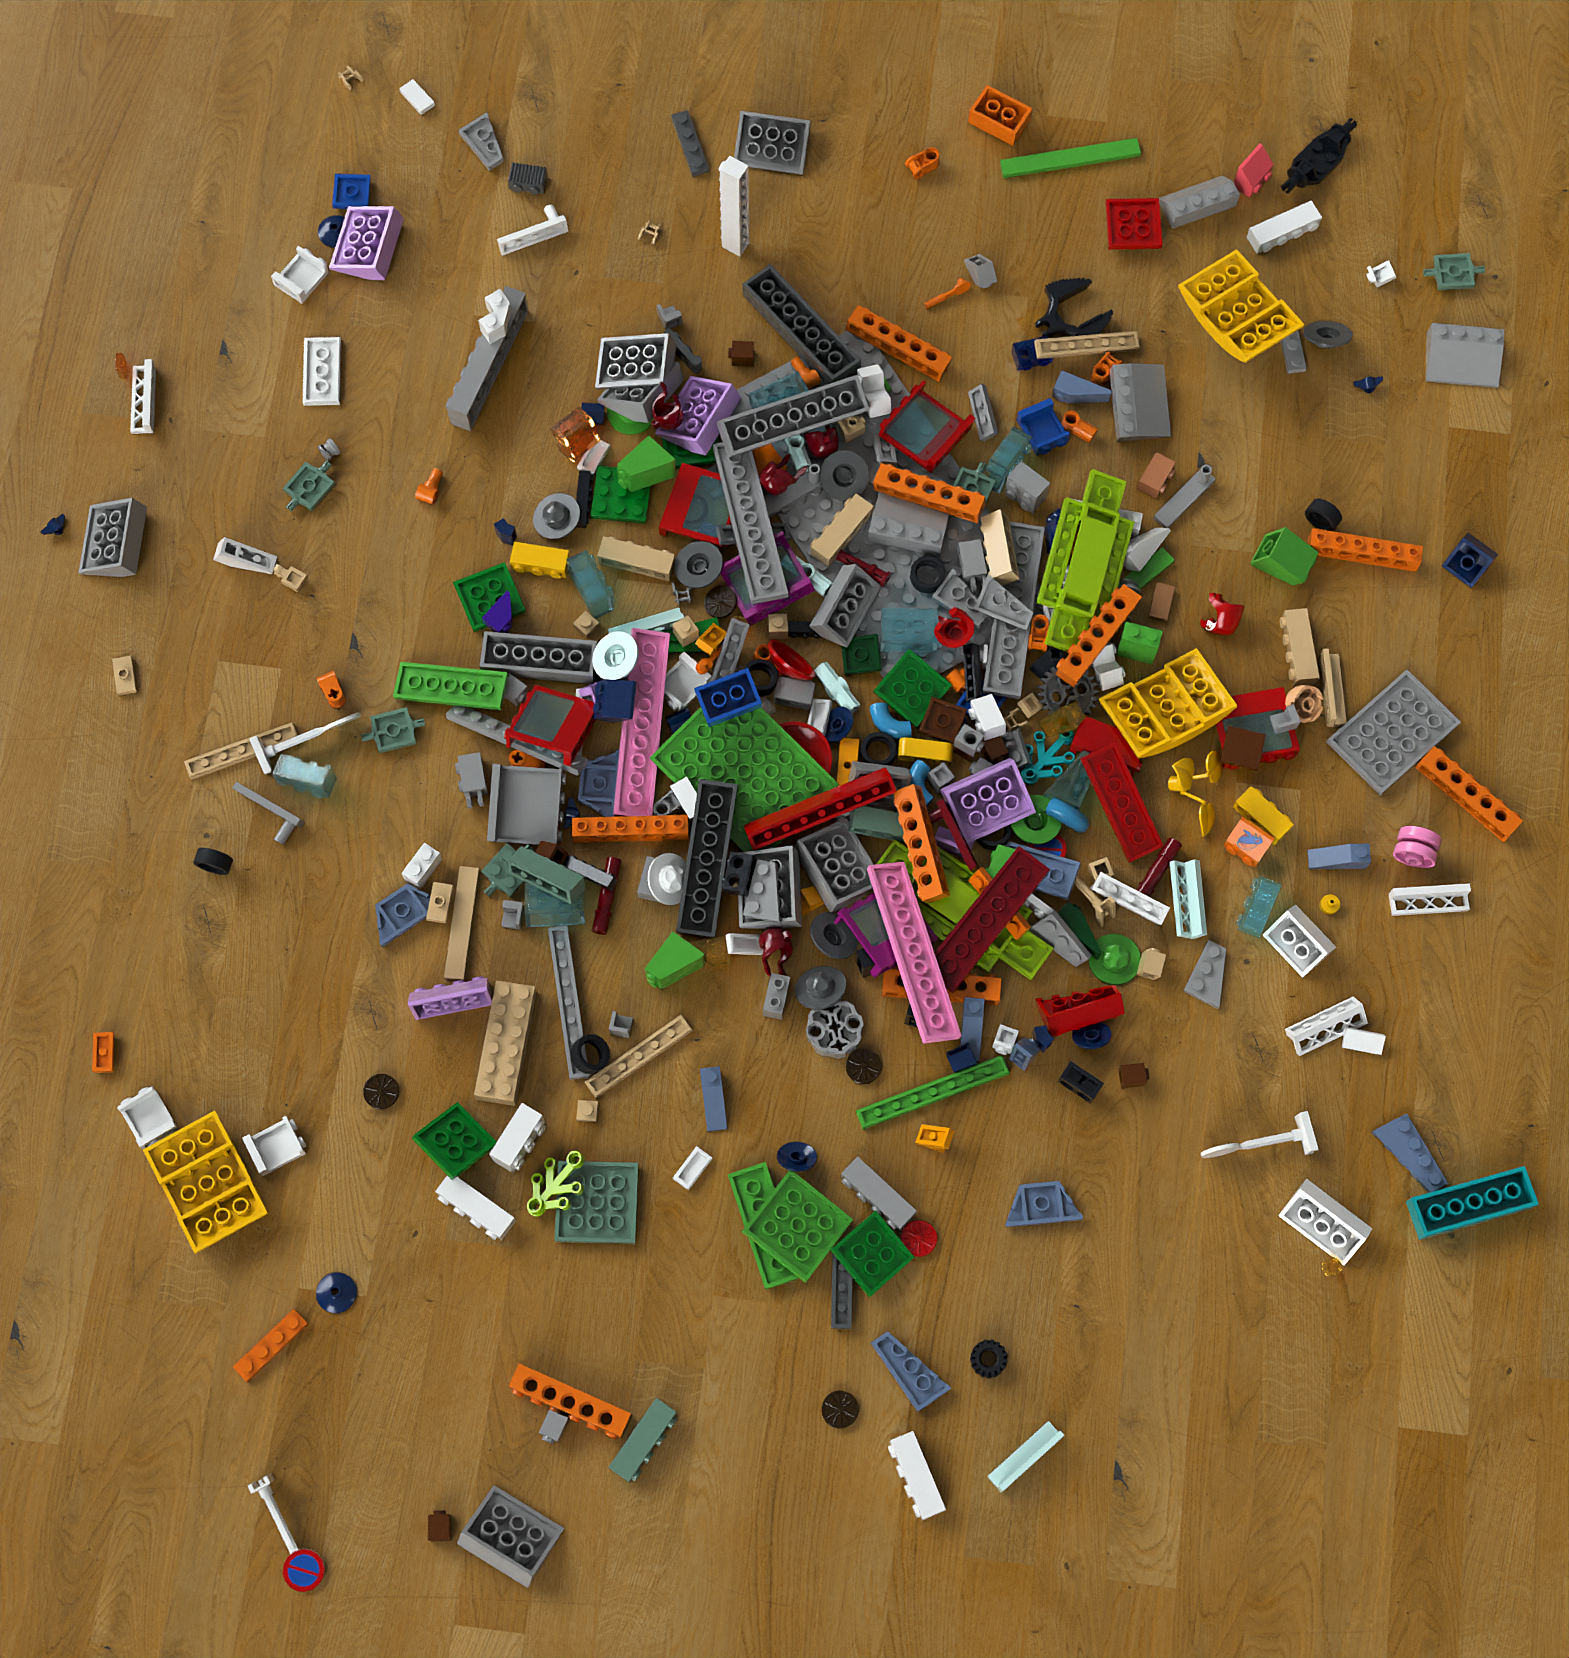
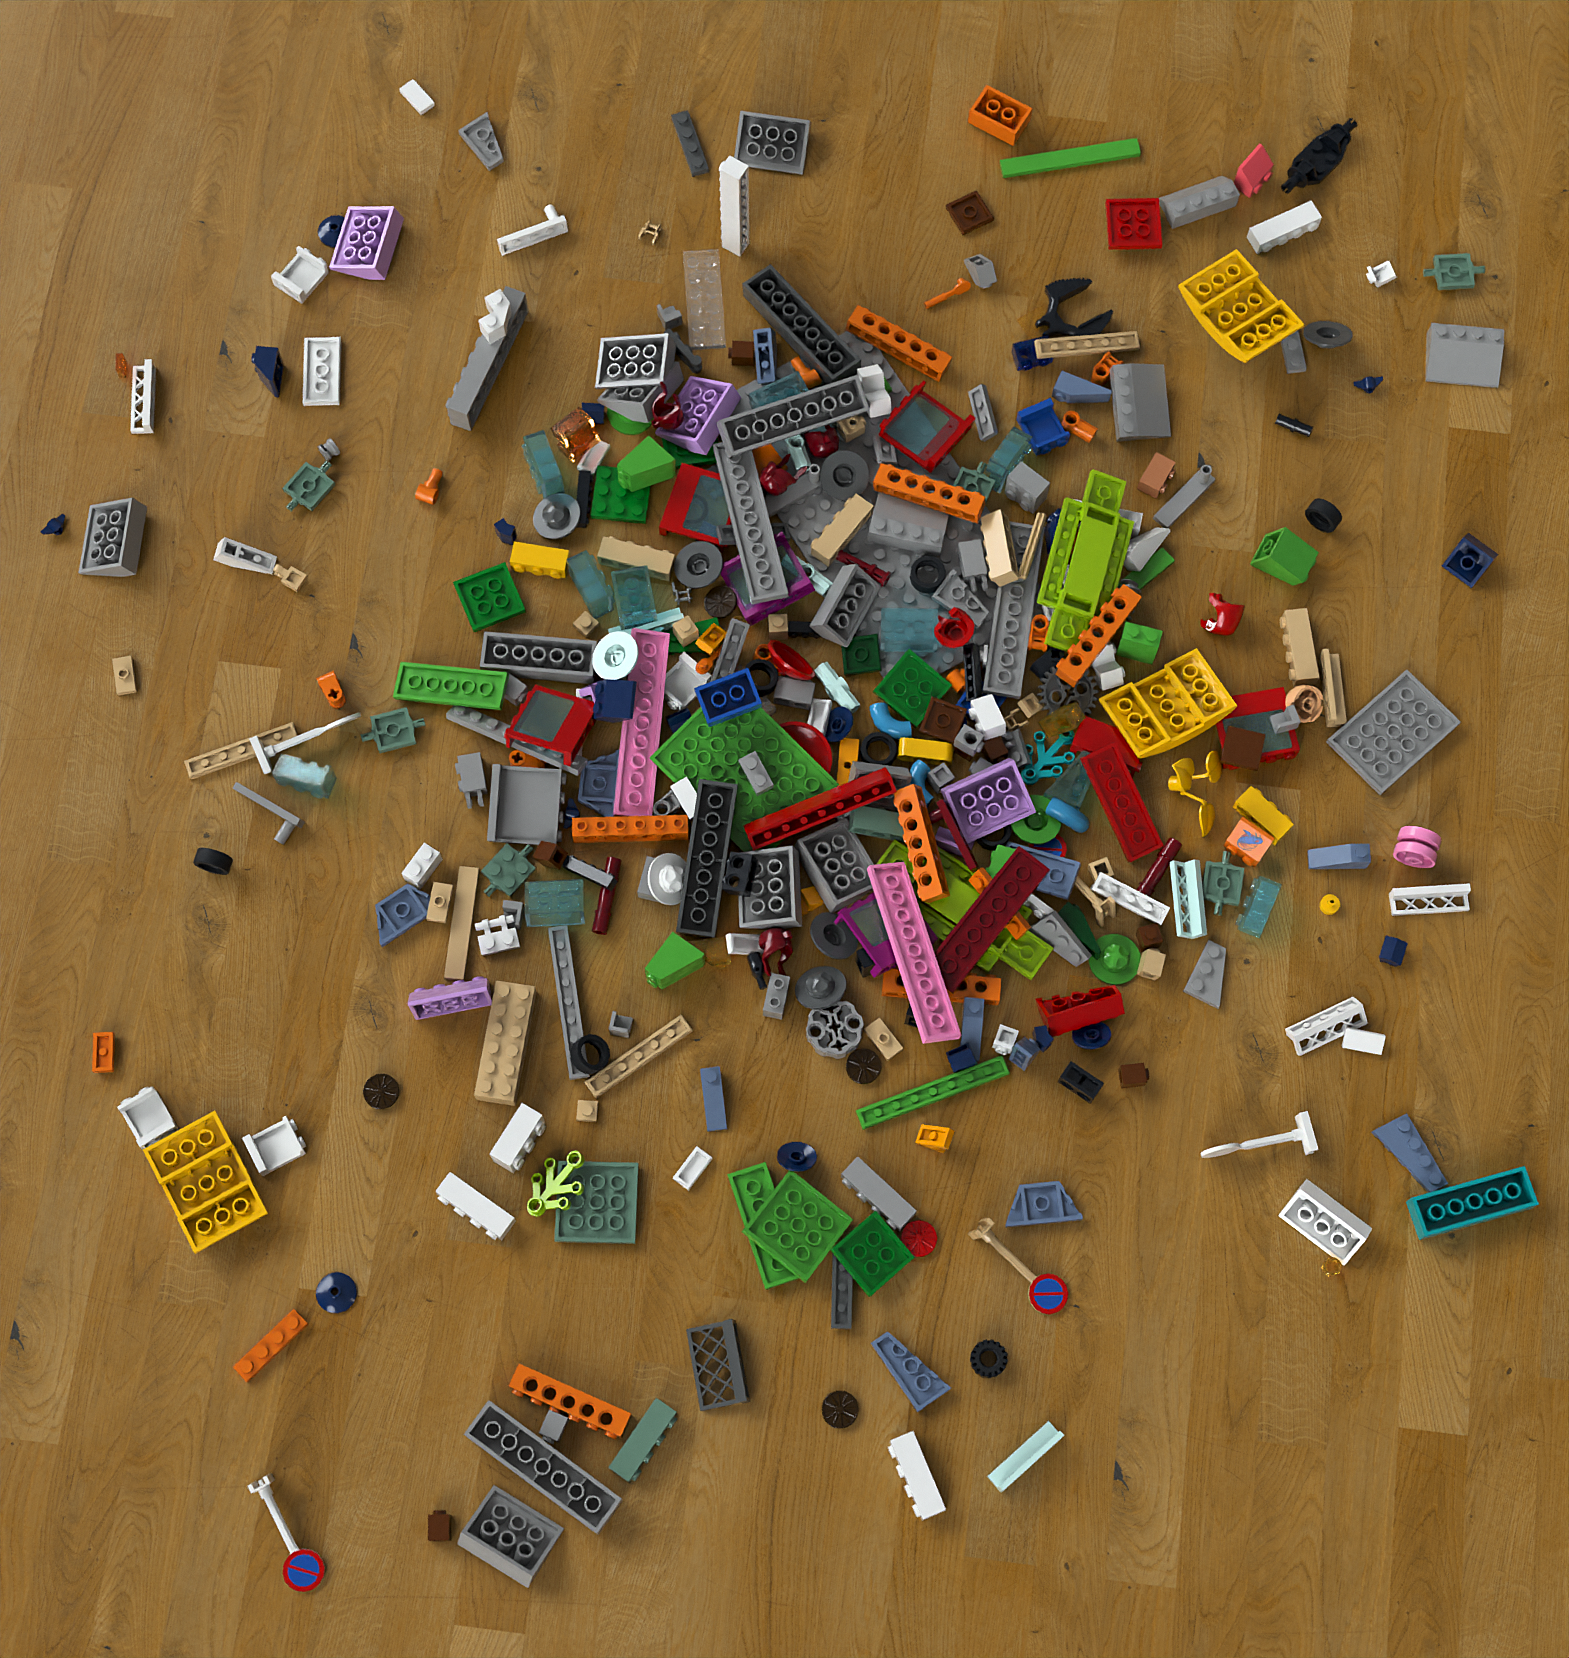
blue plate [332,174,371,209] -> none
tan piece [338,66,364,90] -> none
green plate [412,1102,497,1180] -> none
dark purple slope [482,591,512,633] -> none
sand green brick [507,846,585,904] -> none
dark grey brick [508,162,548,195] -> none
light grey wing [743,860,781,924] -> none
orange piece [905,147,939,179] -> none
light grey wing [974,574,1034,630] -> none
medium nougat tile [1148,582,1175,622] -> none
white slope [1263,905,1336,978] -> none
orange brick [1307,528,1423,572] -> none
orange brick [1415,746,1523,842] -> none
none -> dark blue slope [251,346,284,397]
none -> light grey brick [464,1400,623,1535]
none -> white plate [475,915,520,956]
none -> clear light blue brick [521,430,565,498]
none -> clear light blue brick [611,565,658,630]
none -> clear plate [683,249,726,350]
none -> dark grey fence [686,1319,750,1411]
none -> light grey brick [738,751,774,796]
none -> black piece [747,952,767,990]
none -> sand blue slope [753,327,777,384]
none -> tan plate [864,1017,903,1061]
none -> reddish brown tile [945,190,994,235]
none -> piece [968,1218,1068,1315]
none -> tan axle [1018,512,1047,580]
none -> reddish brown brick [1136,923,1163,952]
none -> sand green plate [1202,851,1245,916]
none -> black pin [1275,413,1313,437]
none -> dark blue piece [1379,935,1408,967]

